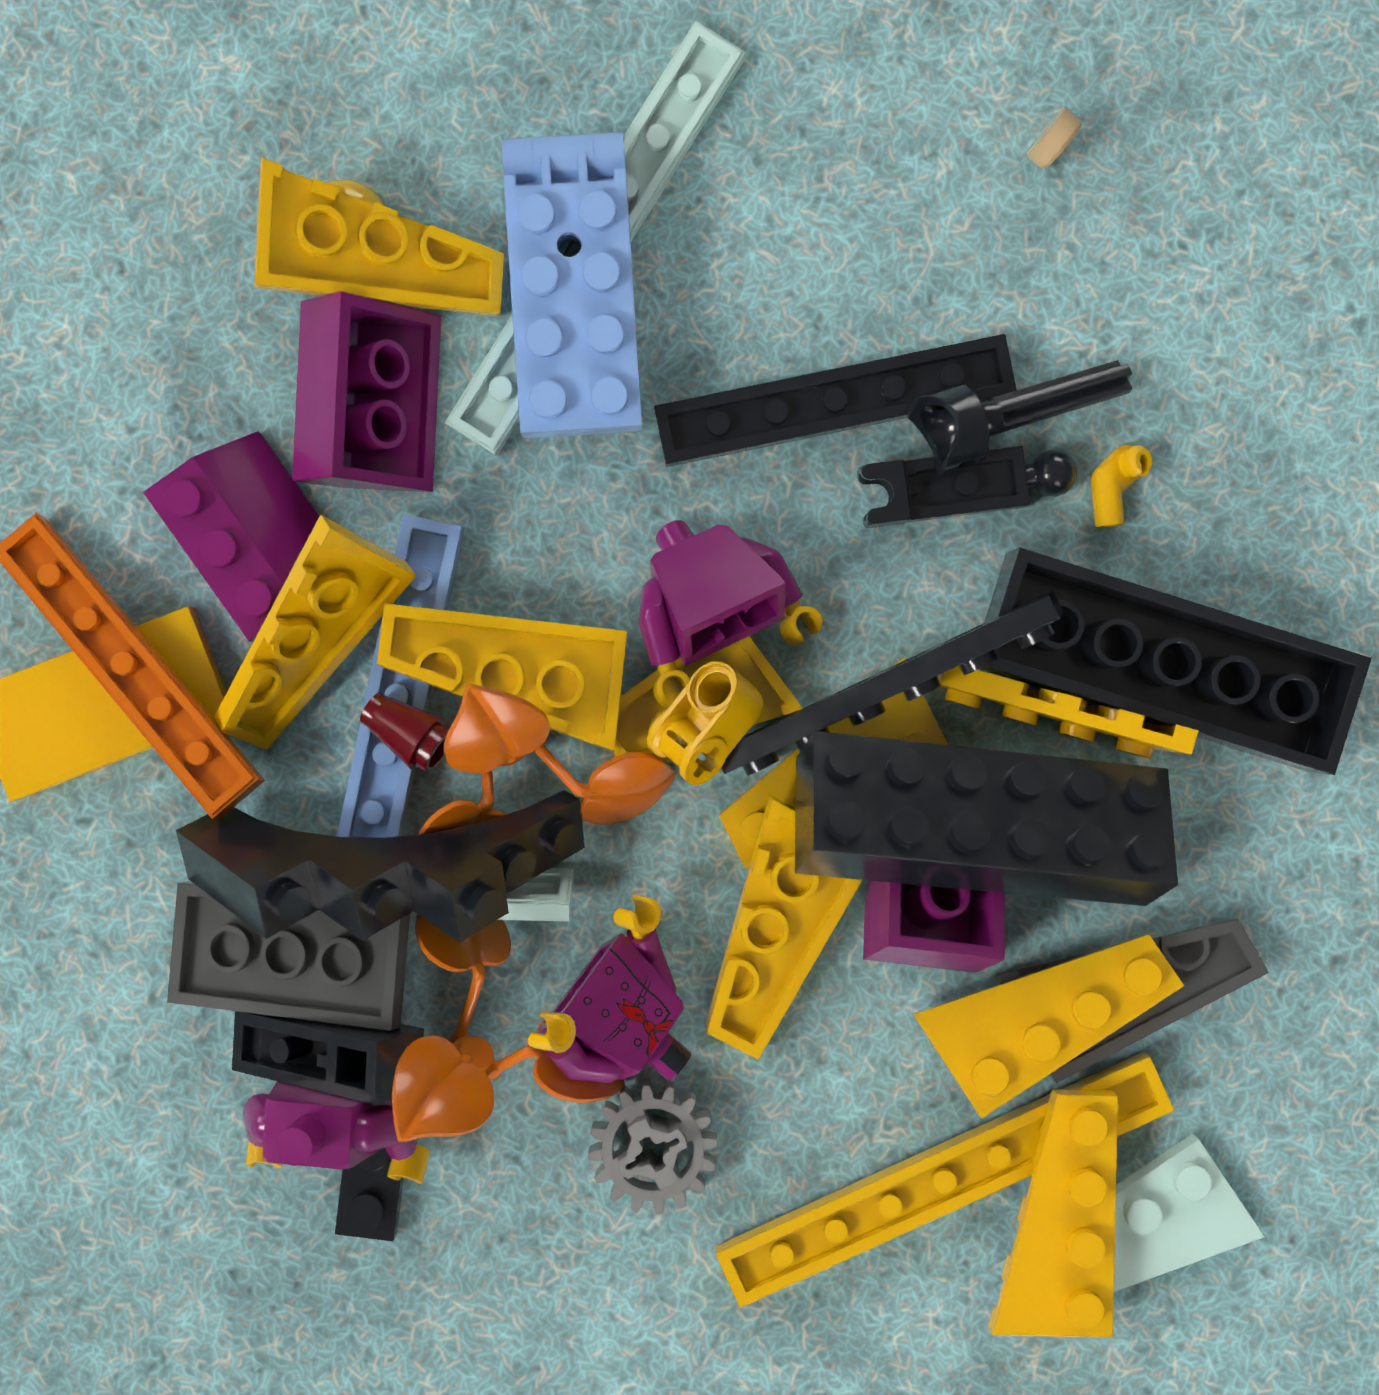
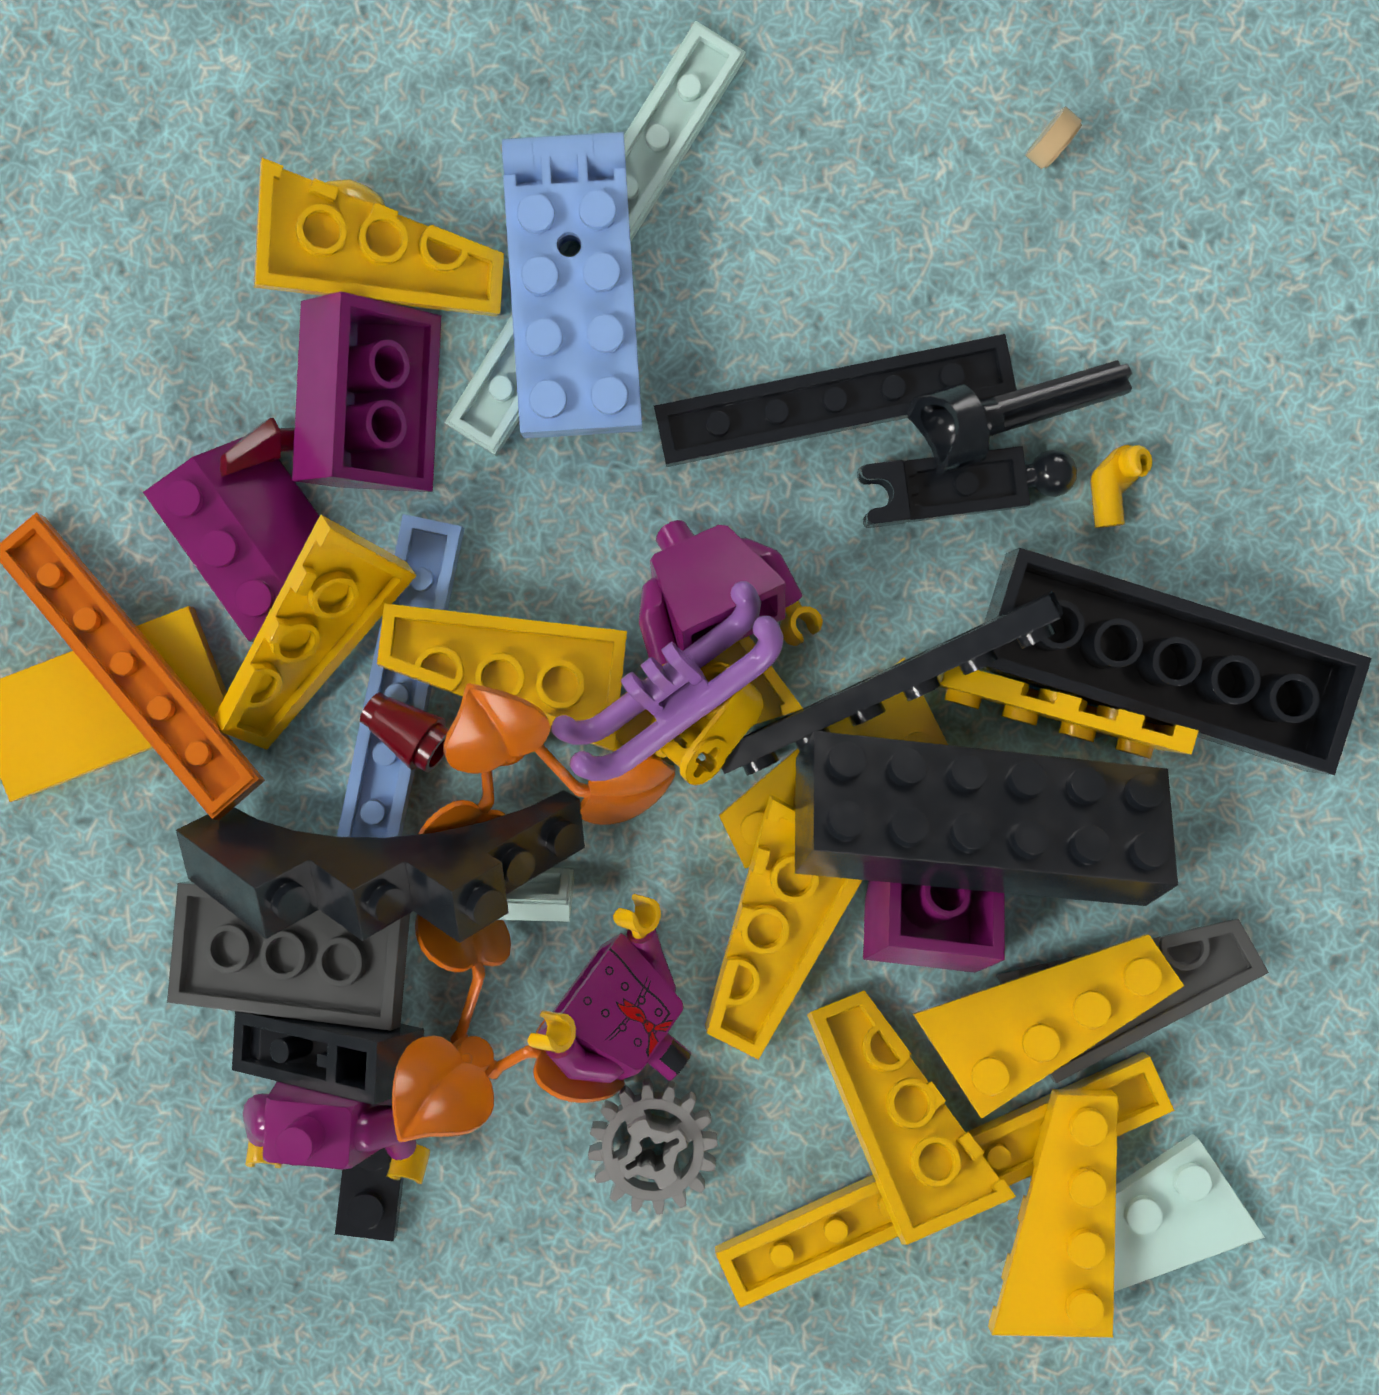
none -> dark red bar [220,418,295,477]
none -> medium lavender piece [551,581,784,781]
none -> yellow wing [807,990,1016,1245]

